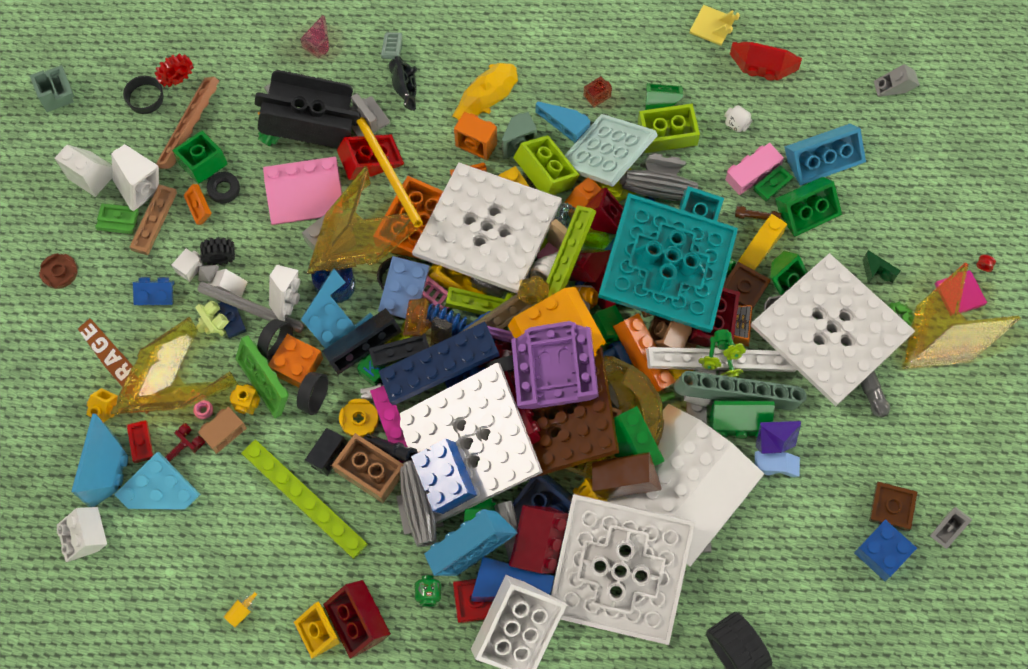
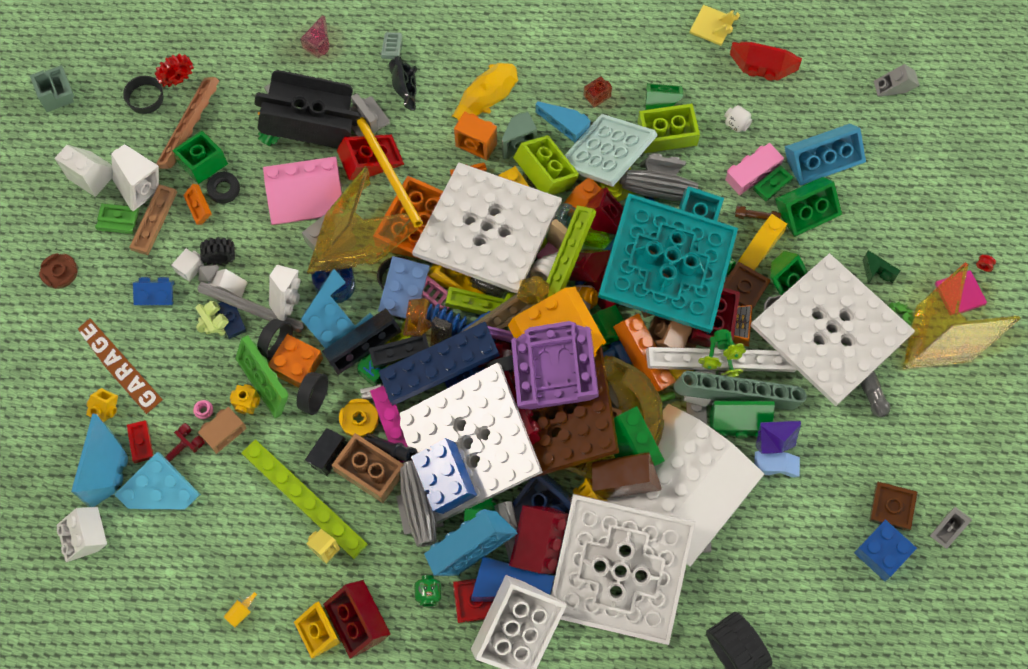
clear yellow windscreen [111,317,238,414] -> none
none -> light yellow slope [306,529,340,564]

